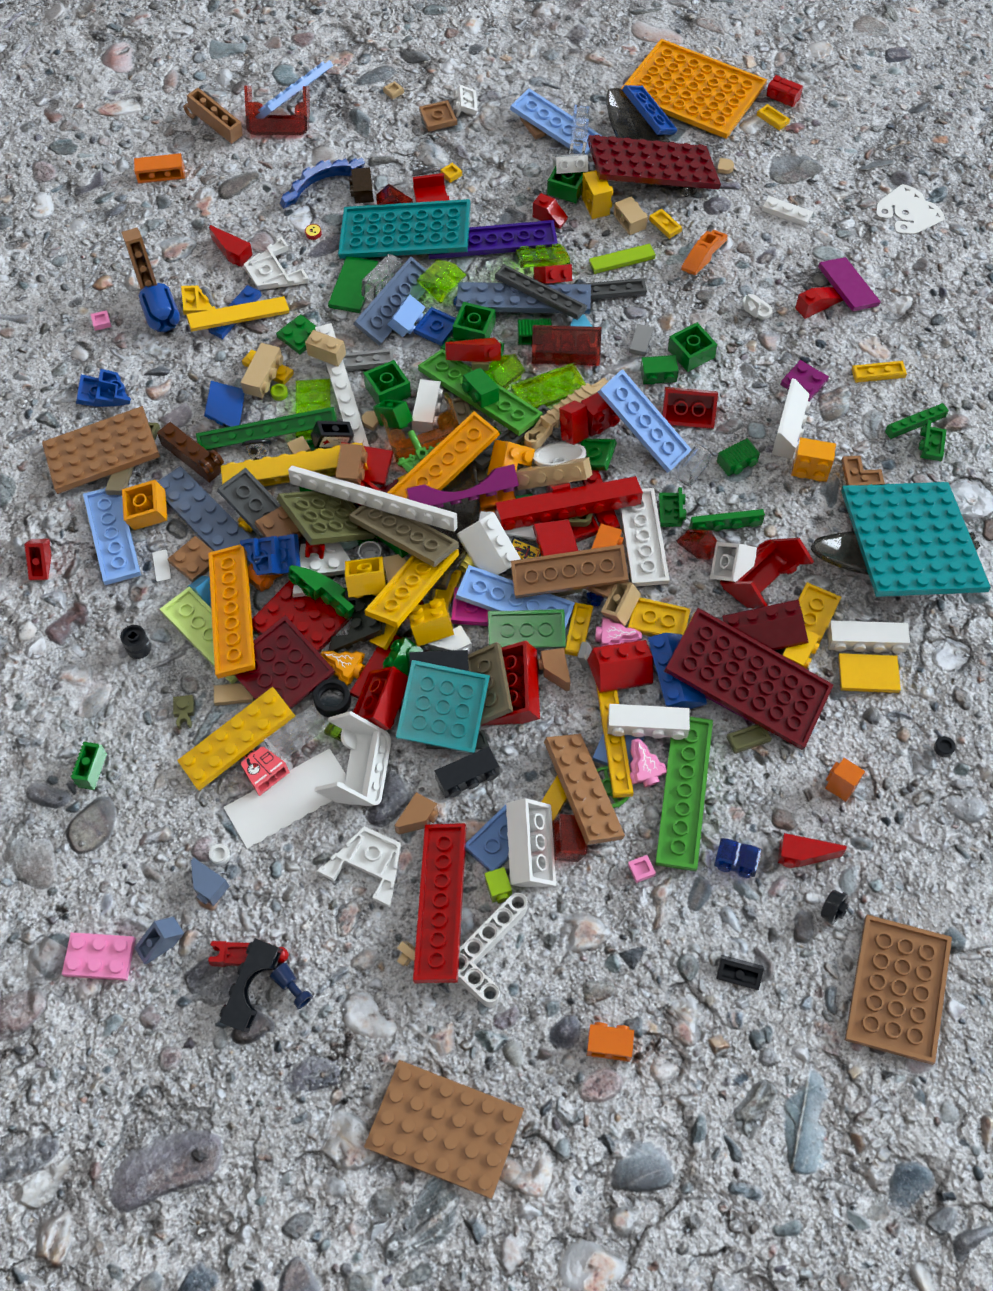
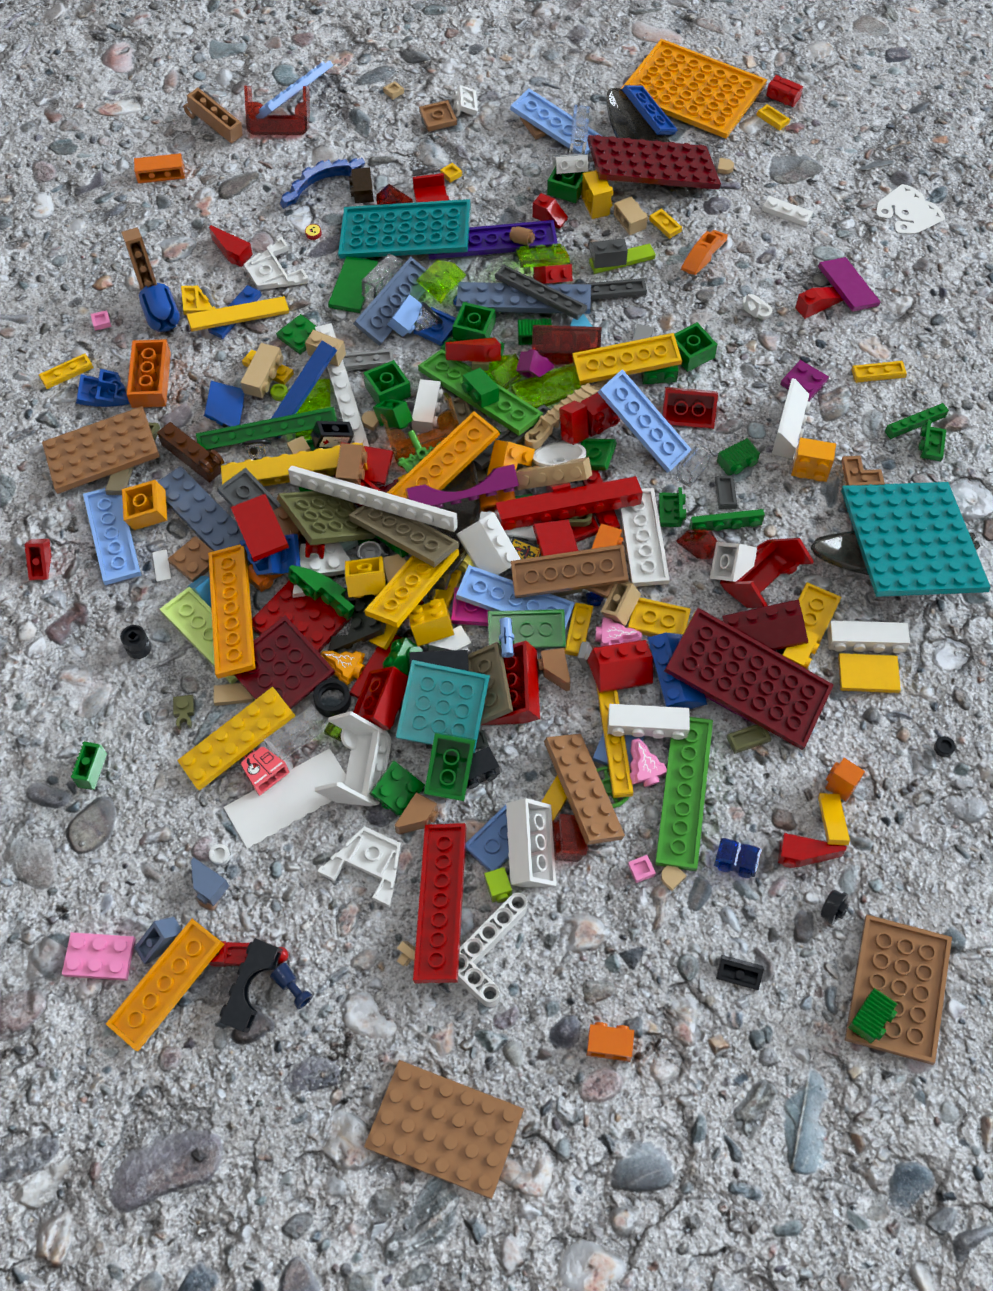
none -> yellow tile [38,353,94,389]
none -> light orange plate [106,918,224,1051]
none -> orange brick [127,339,171,408]
none -> red tile [231,494,289,562]
none -> blue tile [271,340,337,438]
none -> green plate [369,761,425,817]
none -> clear hat [415,302,443,331]
none -> green slope [424,732,476,801]
none -> light blue pin [499,617,514,658]
none -> medium nougat brick [509,226,535,246]
none -> magenta slope [516,349,555,378]
none -> yellow plate [572,333,682,385]
none -> dark grey slope [588,238,628,269]
none -> tan tile [661,866,687,891]
none -> dark grey tile [715,476,737,509]
none -> yellow tile [818,793,850,845]
none -> green brick [848,988,897,1043]

